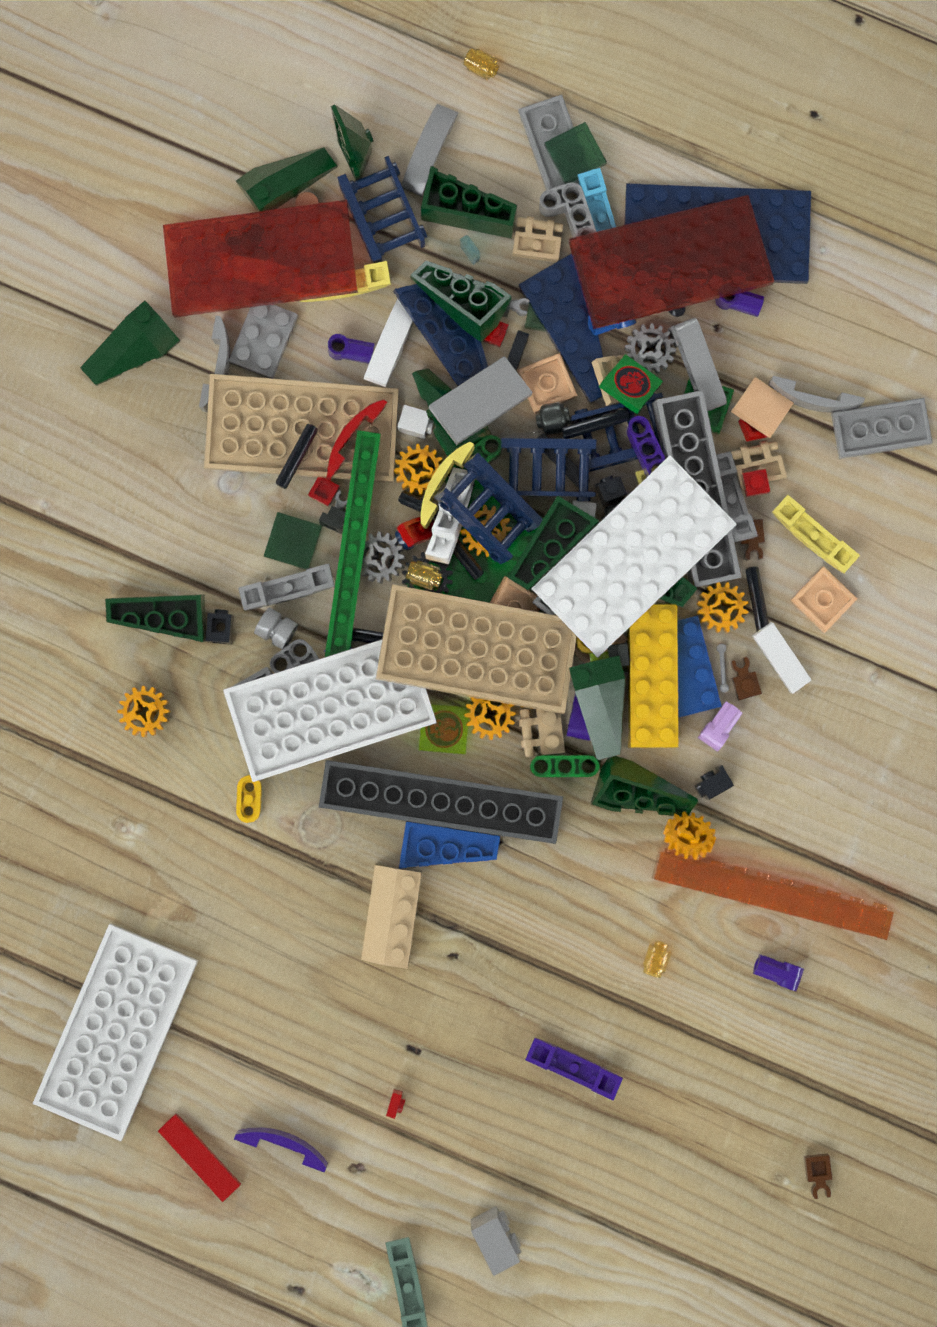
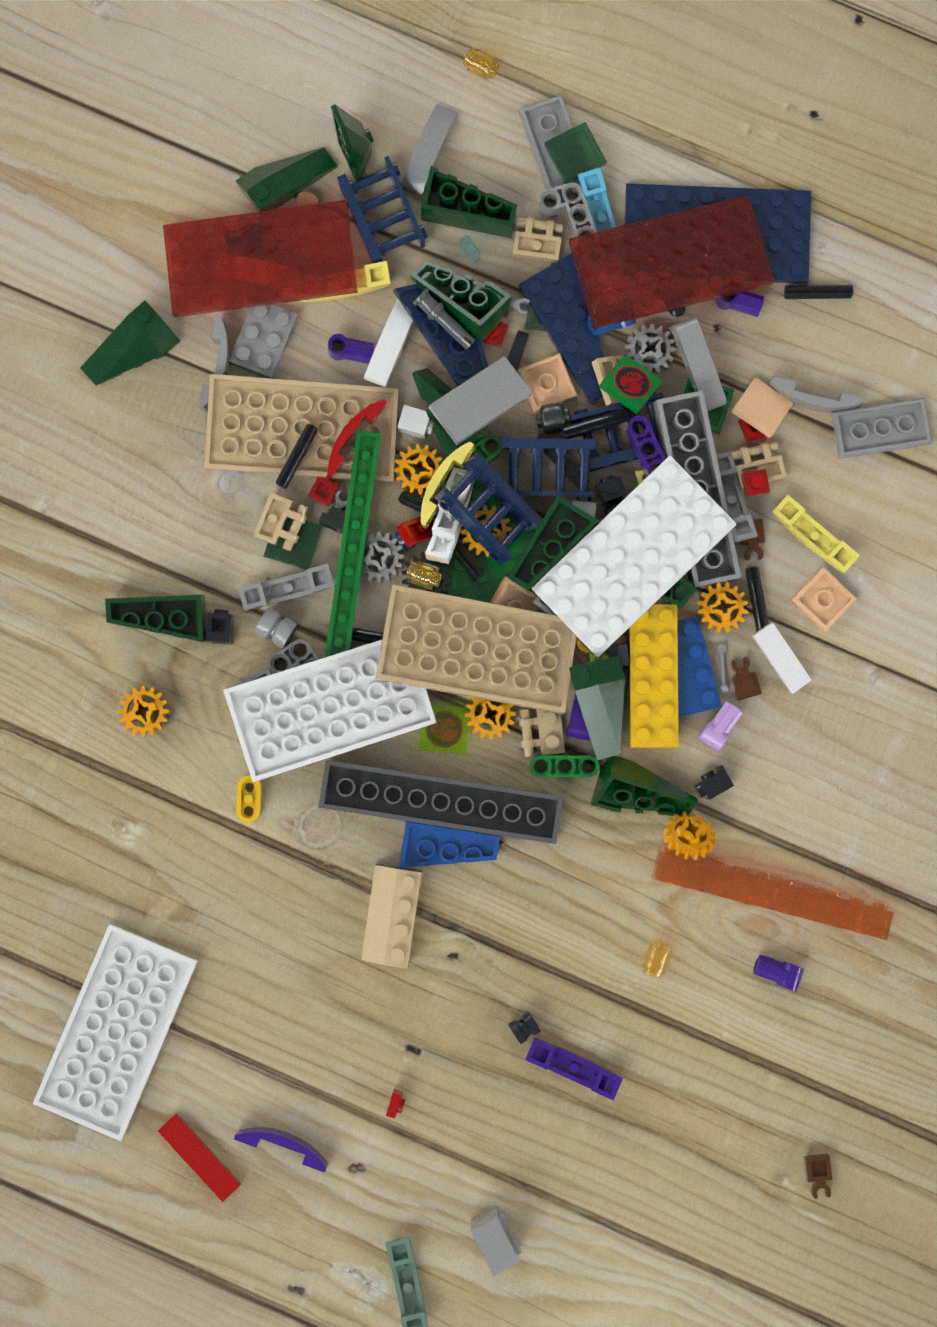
none -> tan plate [253,492,308,552]
none -> dark grey pin [413,288,476,350]
none -> black wheel [508,1011,541,1044]
none -> black axle [784,285,853,299]

